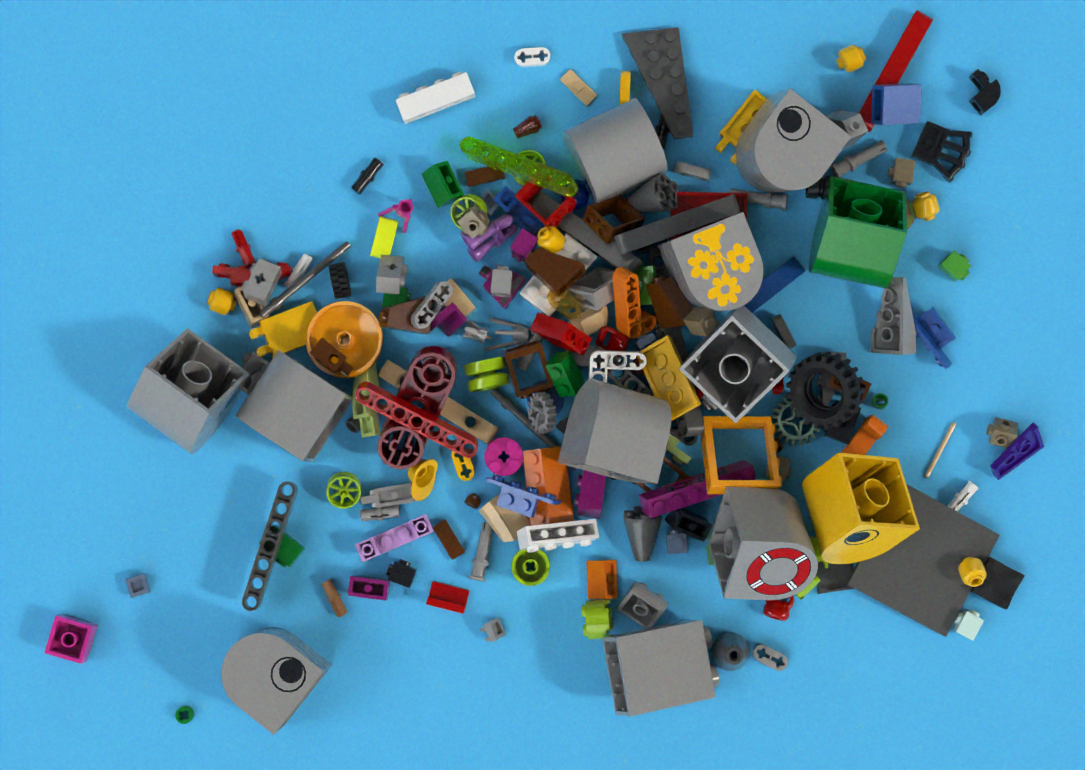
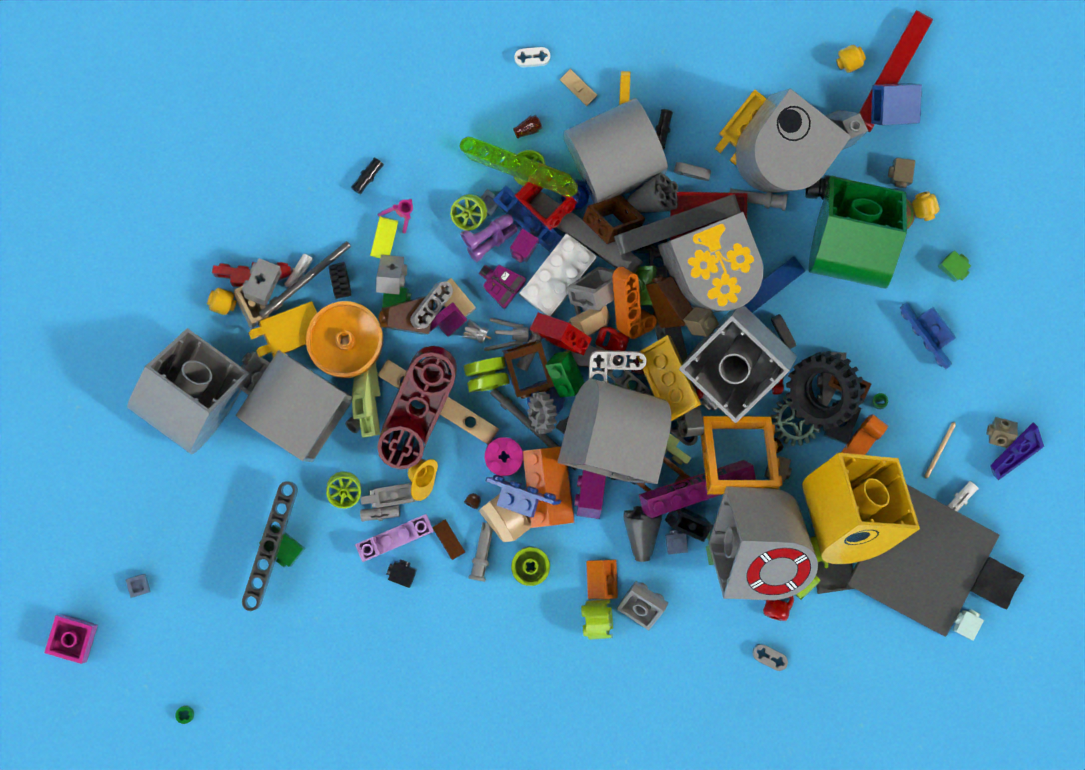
light grey brick [221,628,332,735] -> none
red axle [231,229,256,267] -> none
reddish brown torso [310,338,354,377] -> none
medium nougat axle [321,579,347,617] -> none
magenta brick [348,575,390,601] -> none
red beam [355,381,478,458] -> none
white brick [396,72,476,124] -> none
green brick [421,160,464,208] -> none
red panel [426,581,469,614] -> none
yellow beam [451,451,475,481] -> none
dark tan brick [457,204,490,239] -> none
reddish brown piece [465,163,505,187] -> none
light grey tile [480,617,506,643] -> none
light grey brick [491,266,513,298] -> none
white brick [517,519,599,553] -> none
reddish brown slope [524,248,586,298] -> none
yellow head [537,226,565,253] -> none
clear yellow plate [547,291,582,319] -> none
light grey brick [602,620,719,716] -> none
dark grey wing [622,27,693,140] -> none
sand blue plate [635,333,656,350] -> none
dark grey cone [711,632,749,671] -> none
light grey pin [830,140,887,178] -> none
light grey wedge [871,277,916,355] -> none
black plate [911,121,972,183] -> none
yellow head [958,557,987,587] -> none
black brick [969,69,1001,116] -> none

